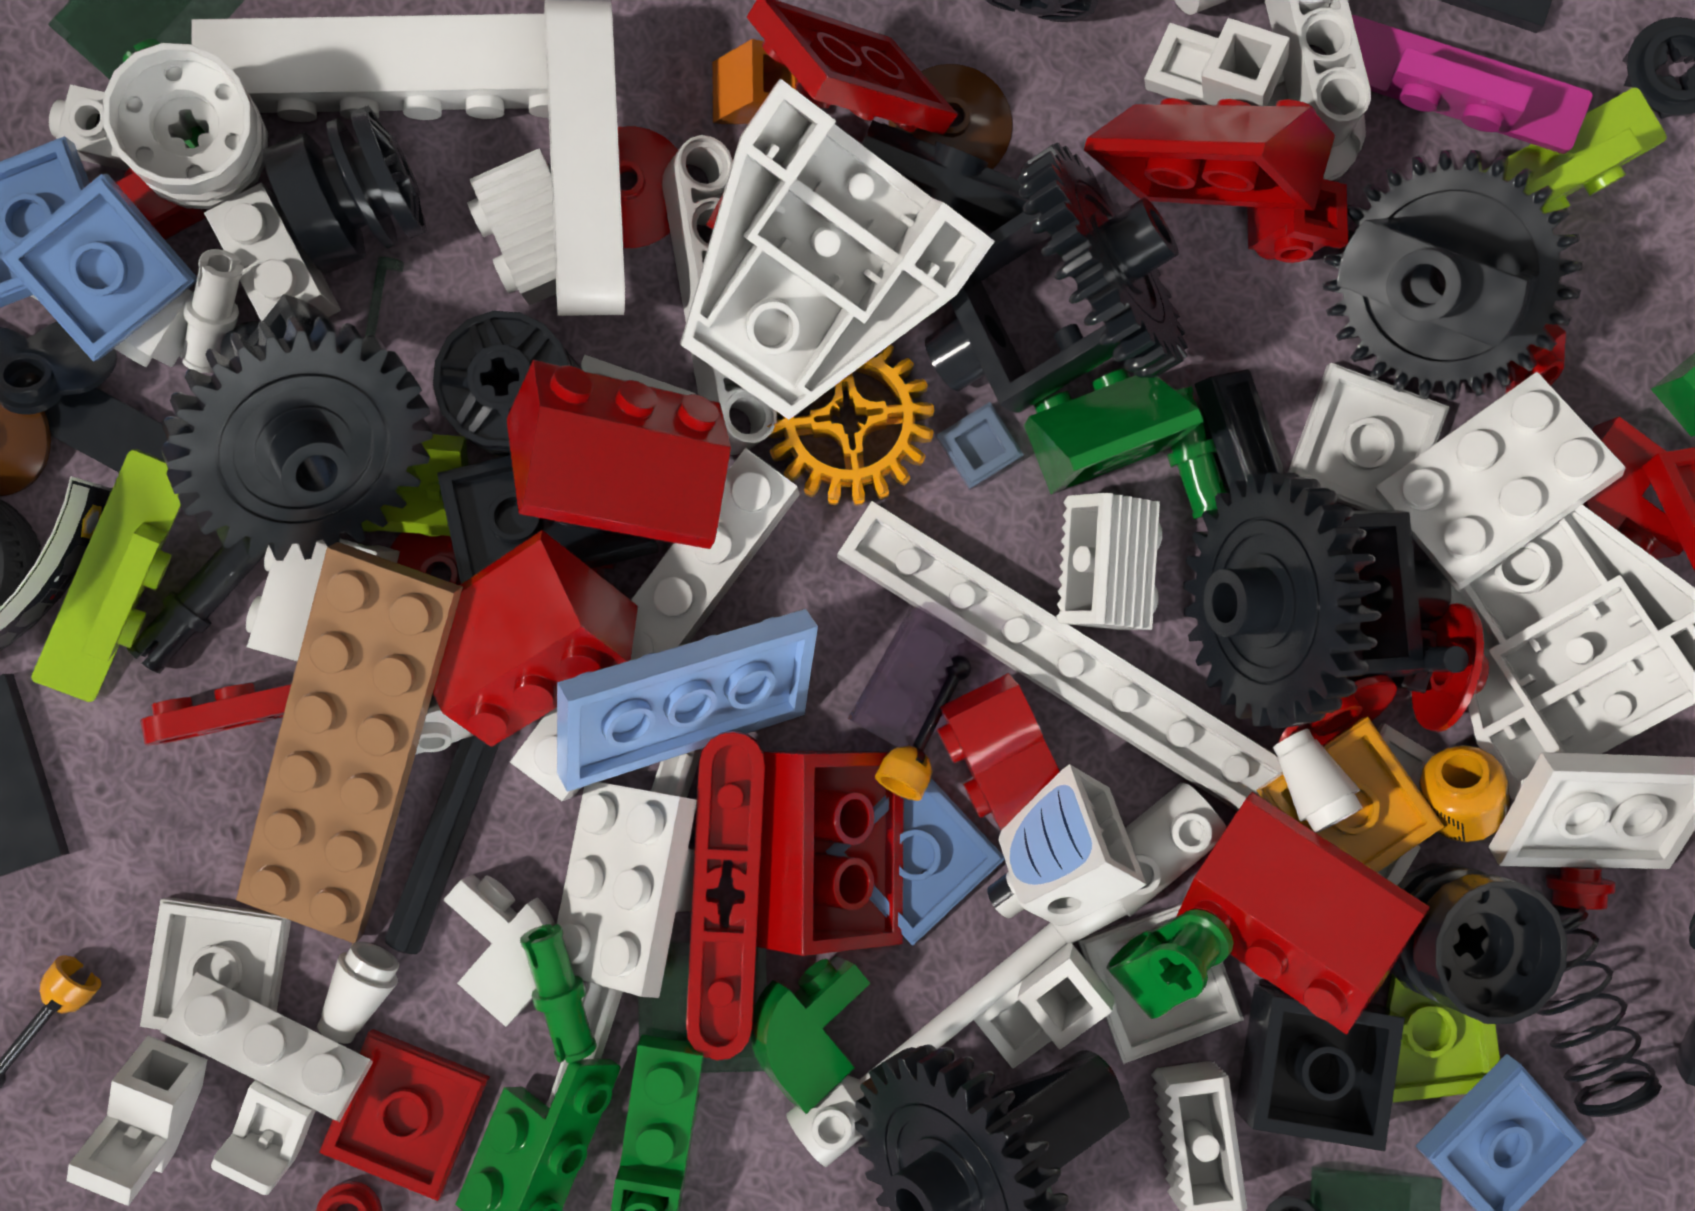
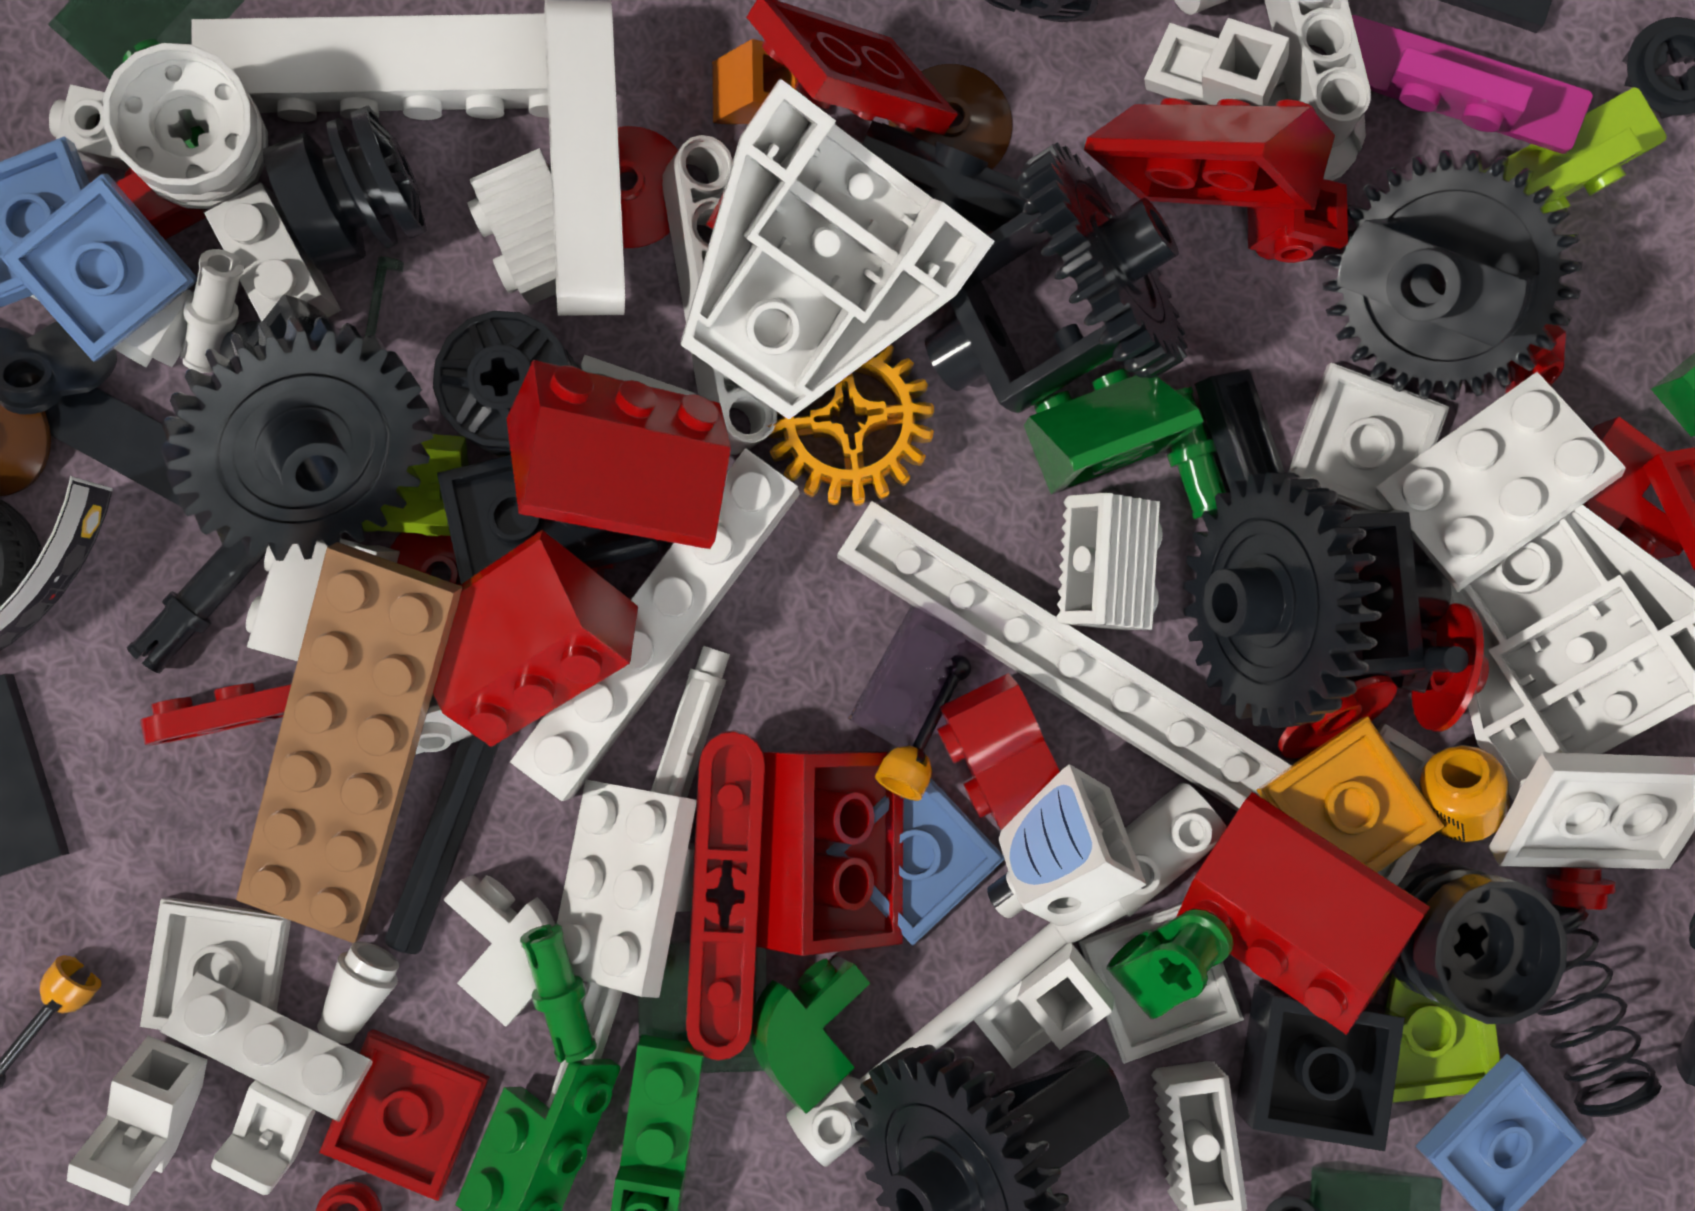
lime bracket [31,449,181,702] -> none
light blue plate [557,609,818,792] -> none
sand blue tile [936,402,1024,490] -> none
white cone [1273,729,1363,833] -> none

